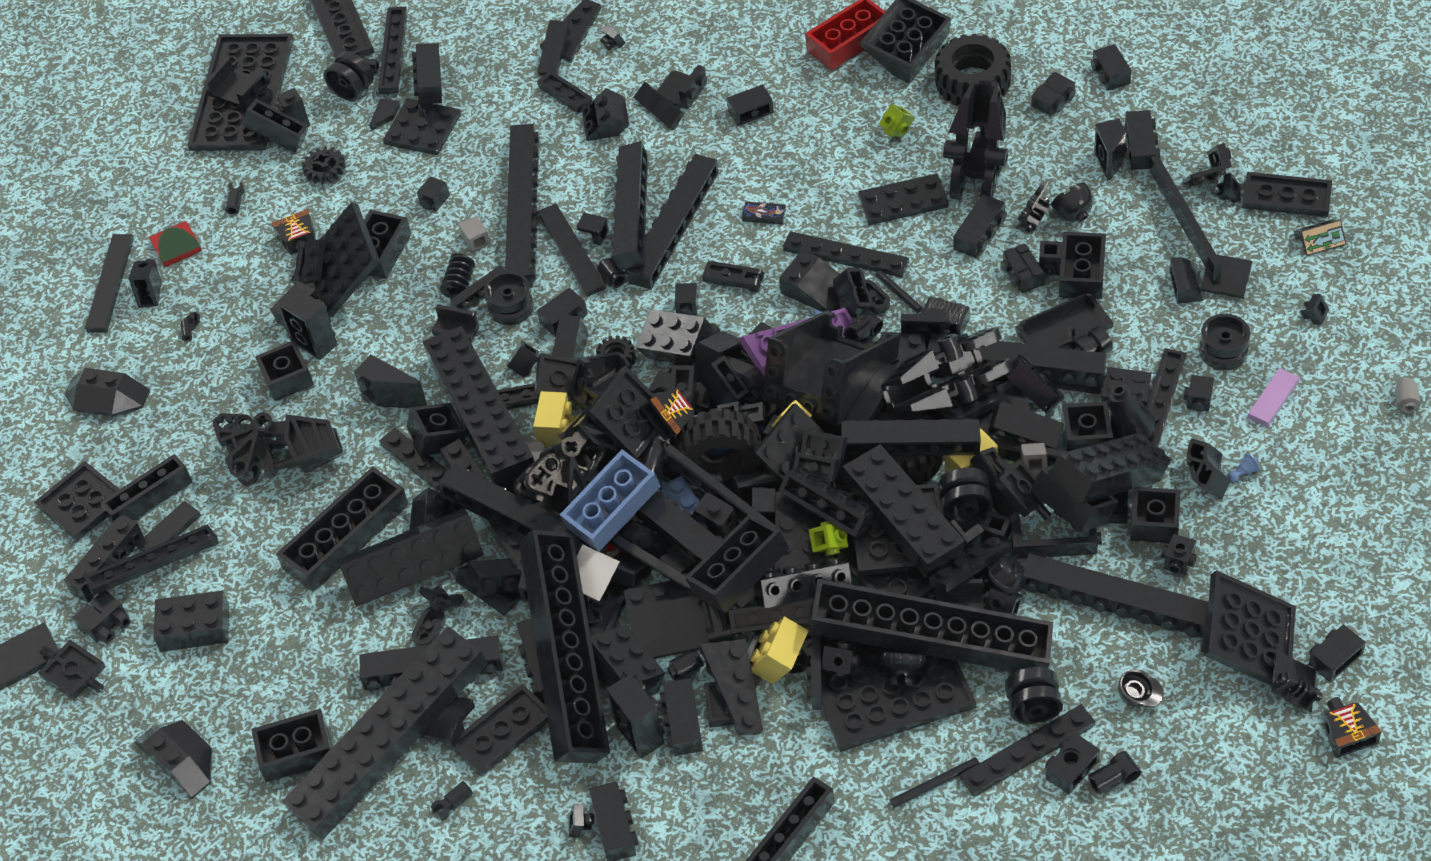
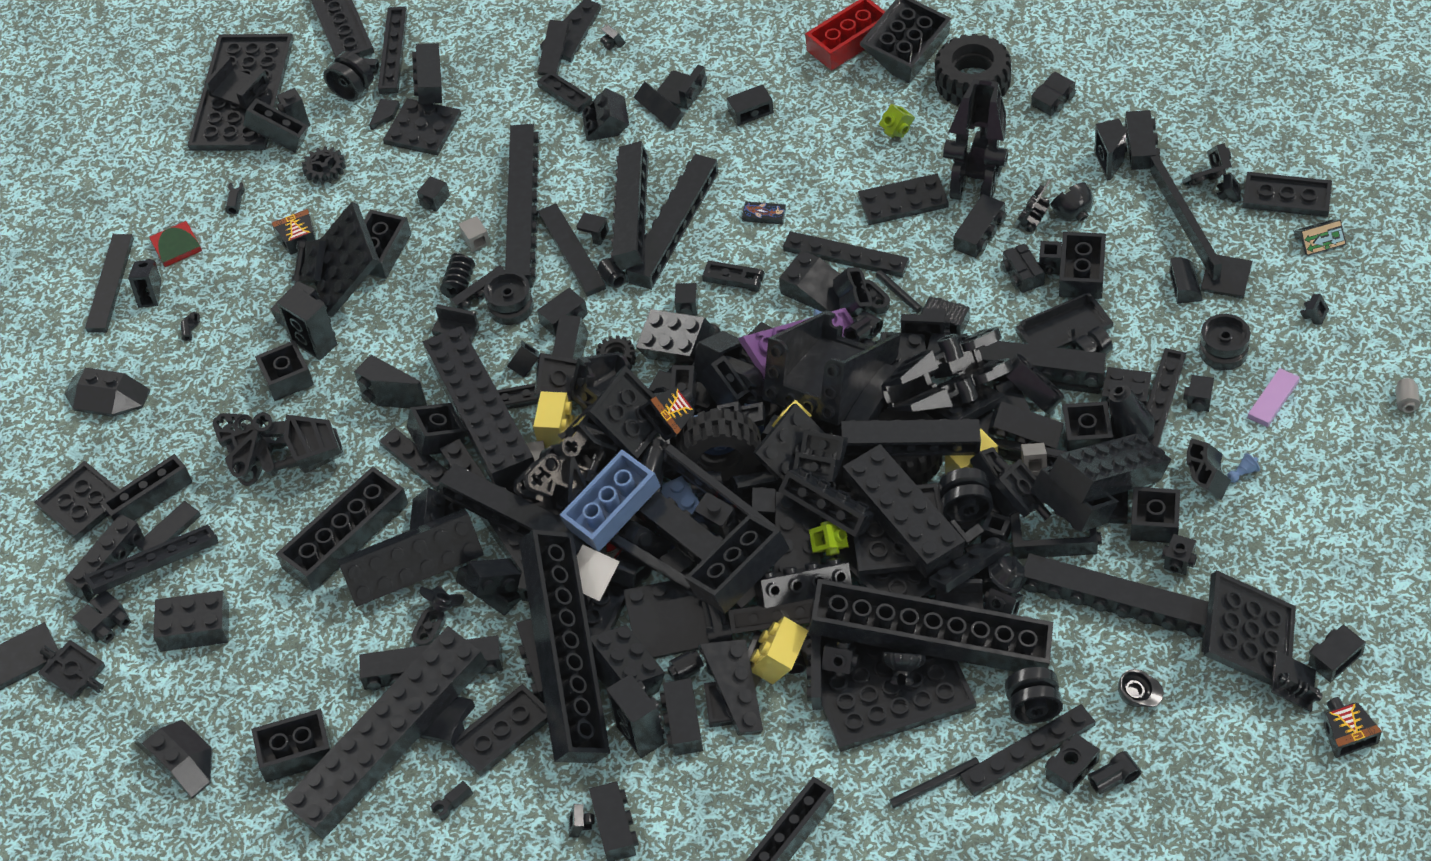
black brick [1090,44,1132,91] -> none

